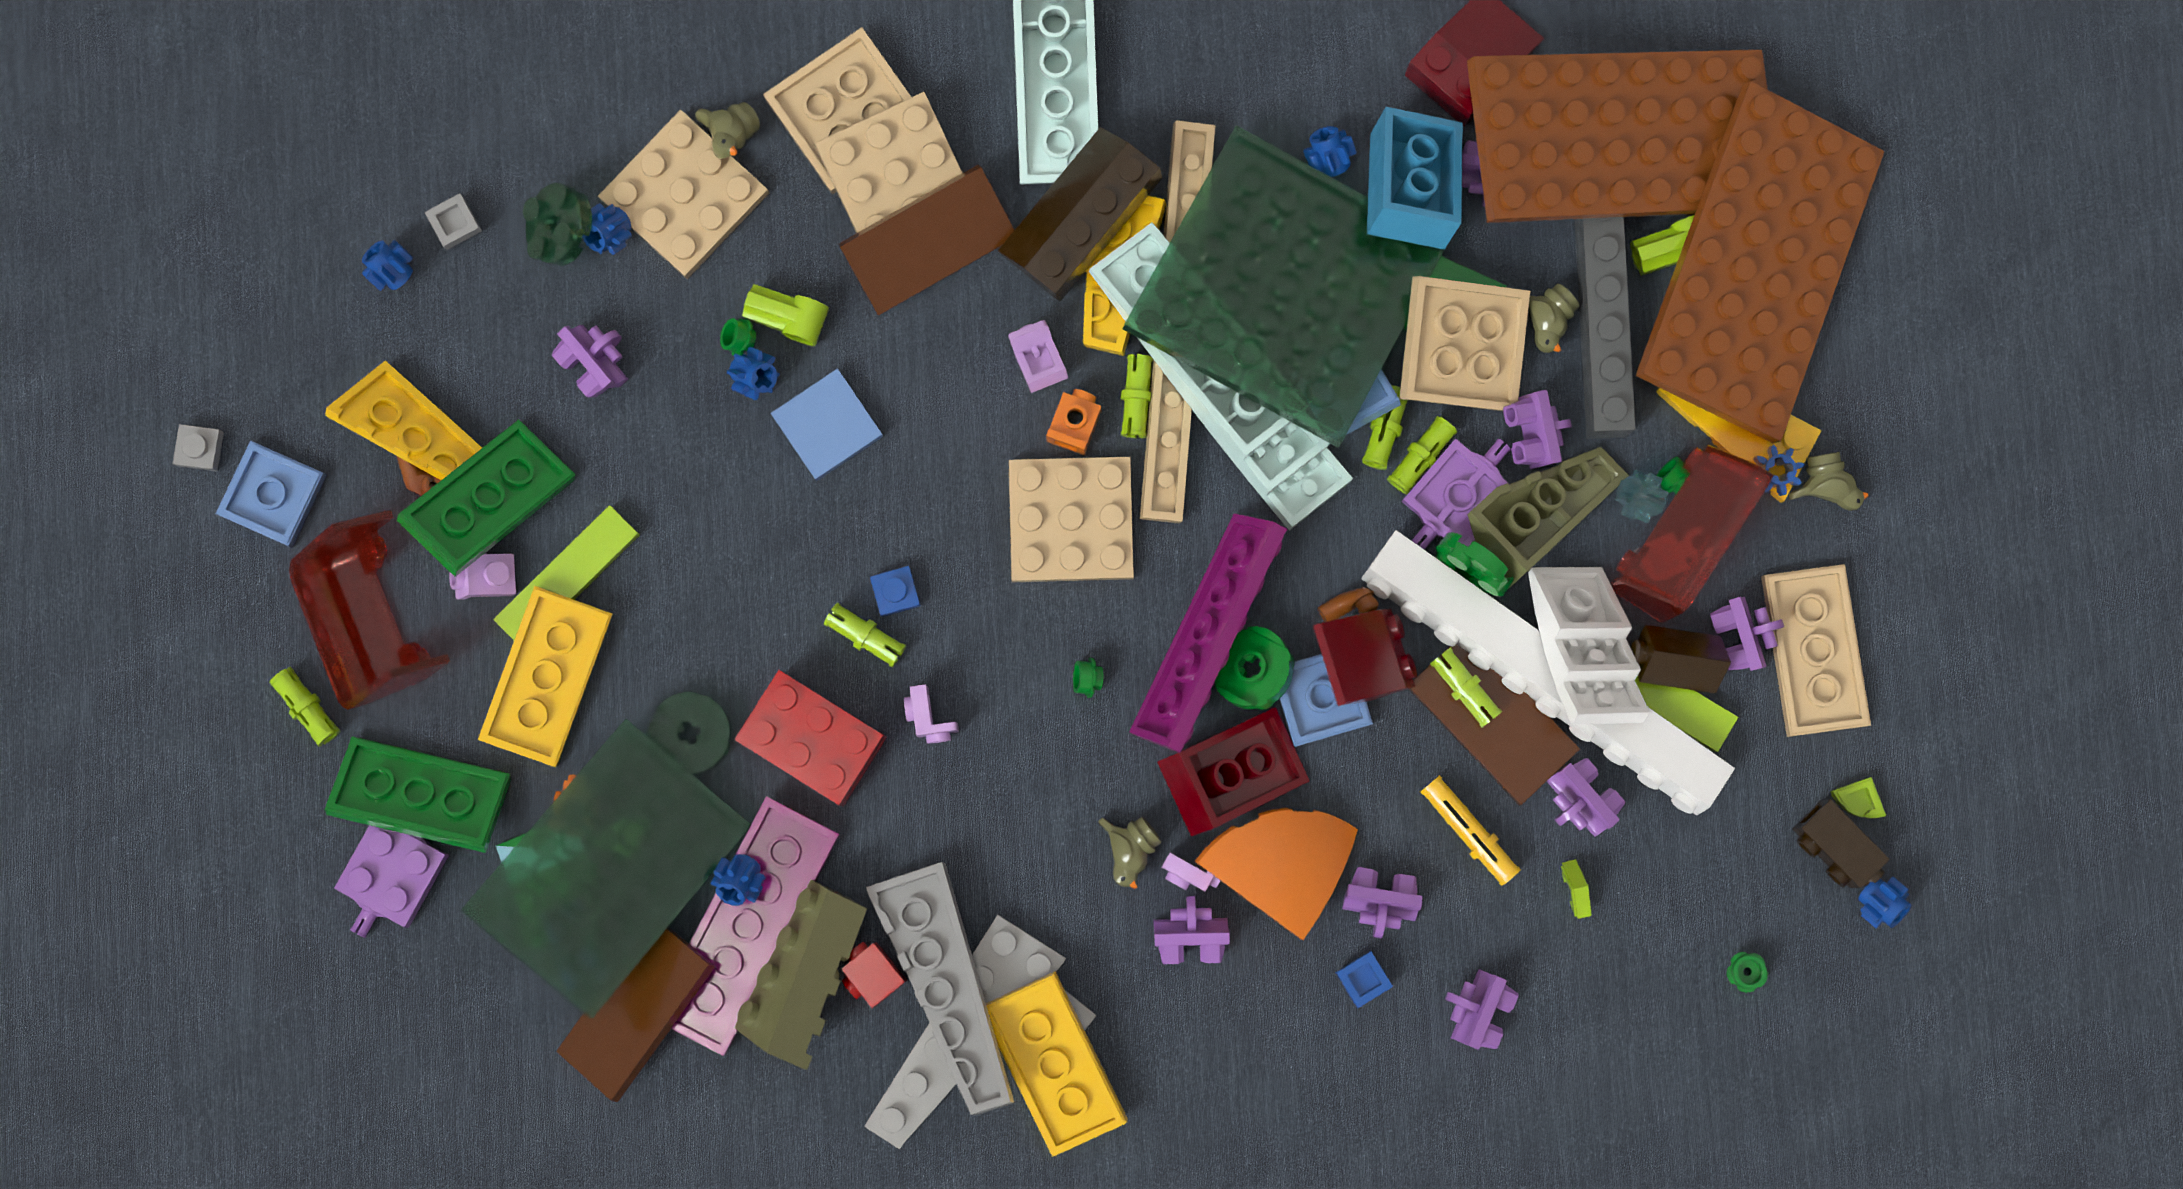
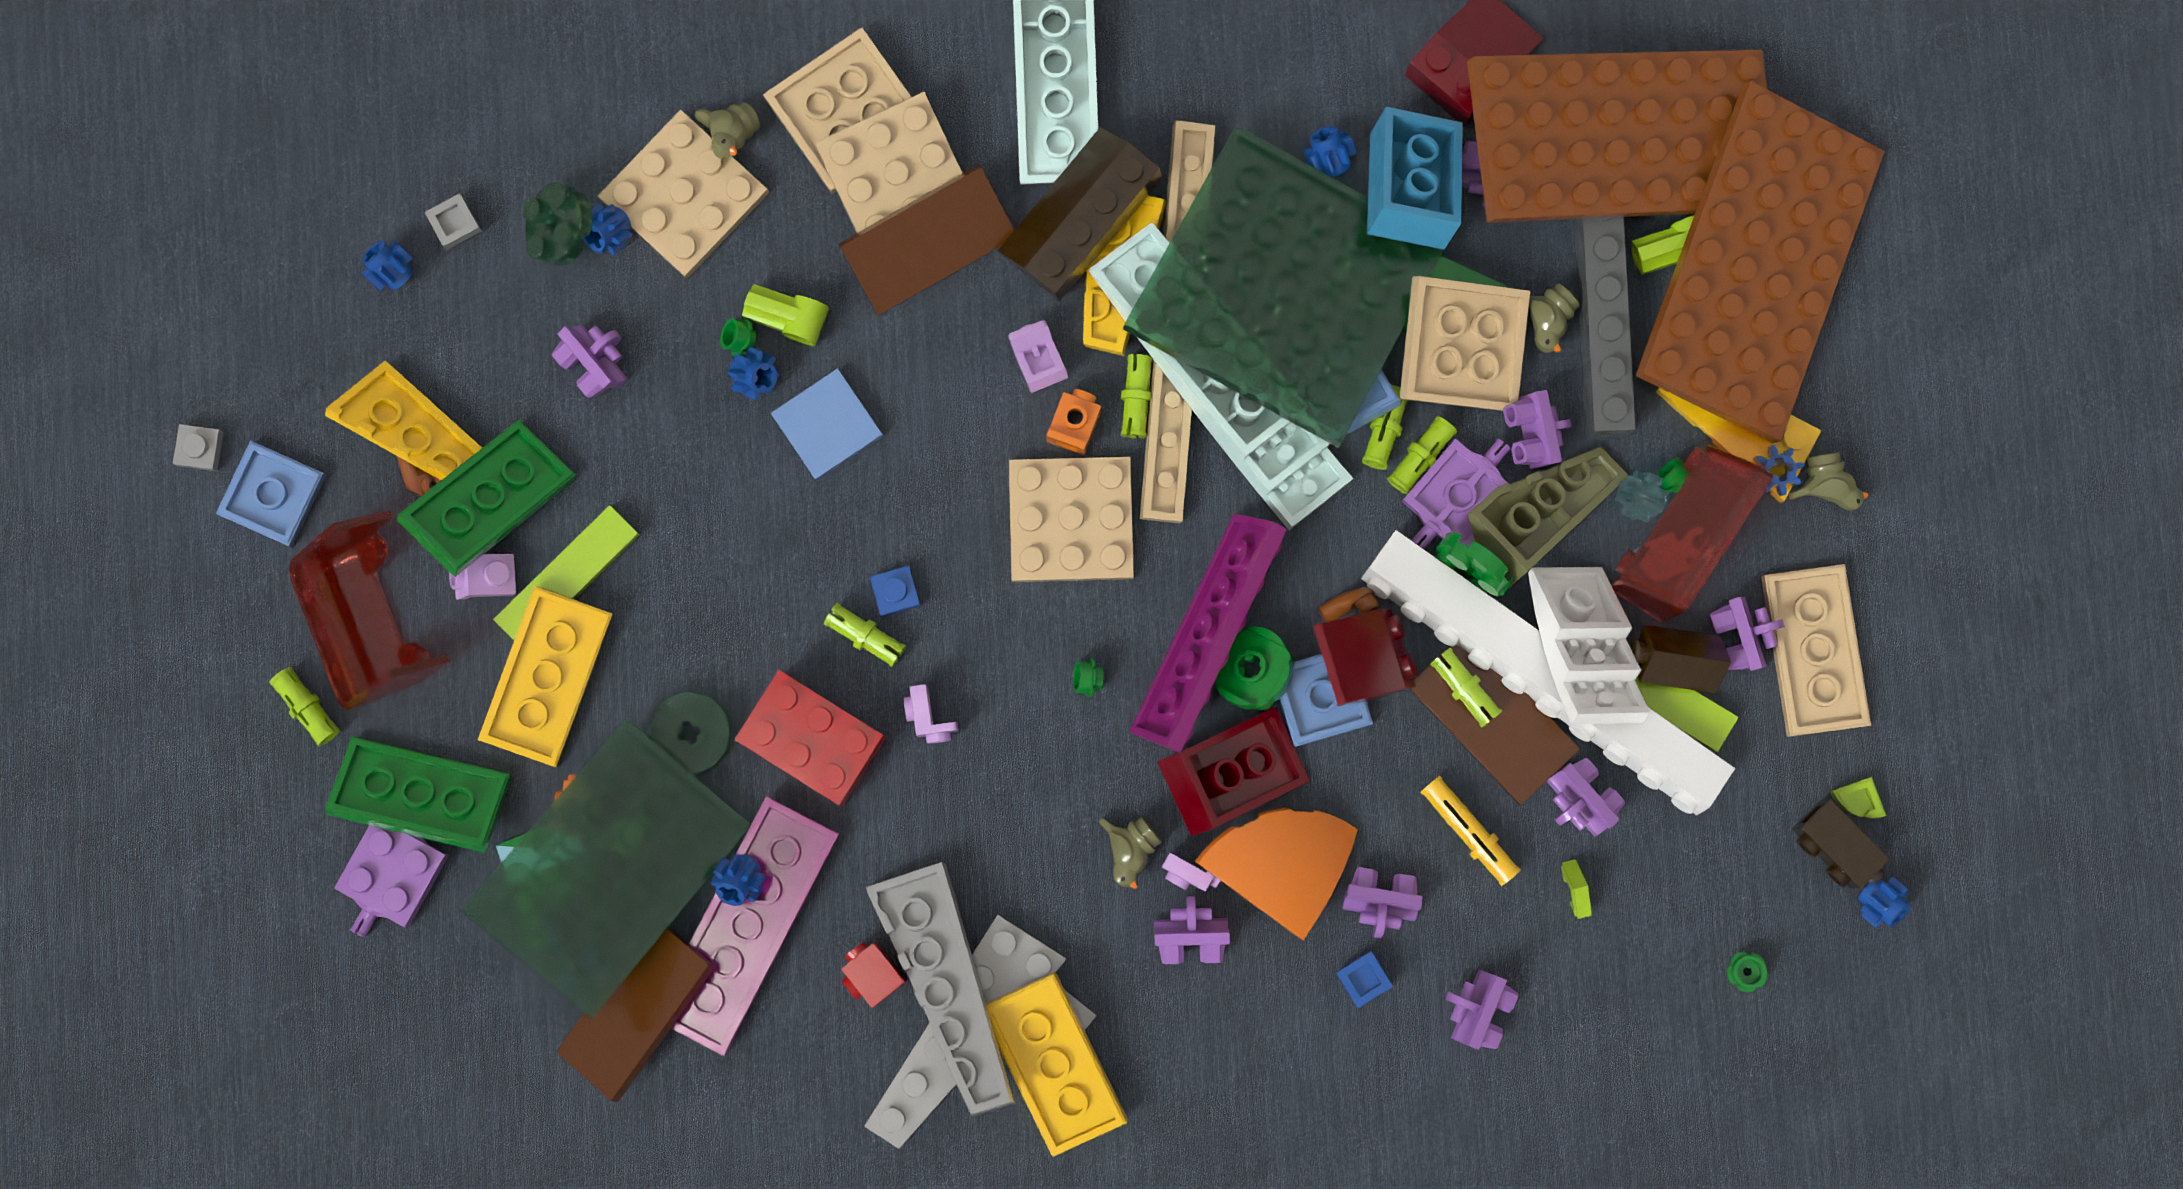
olive wedge [734,879,867,1070] -> none

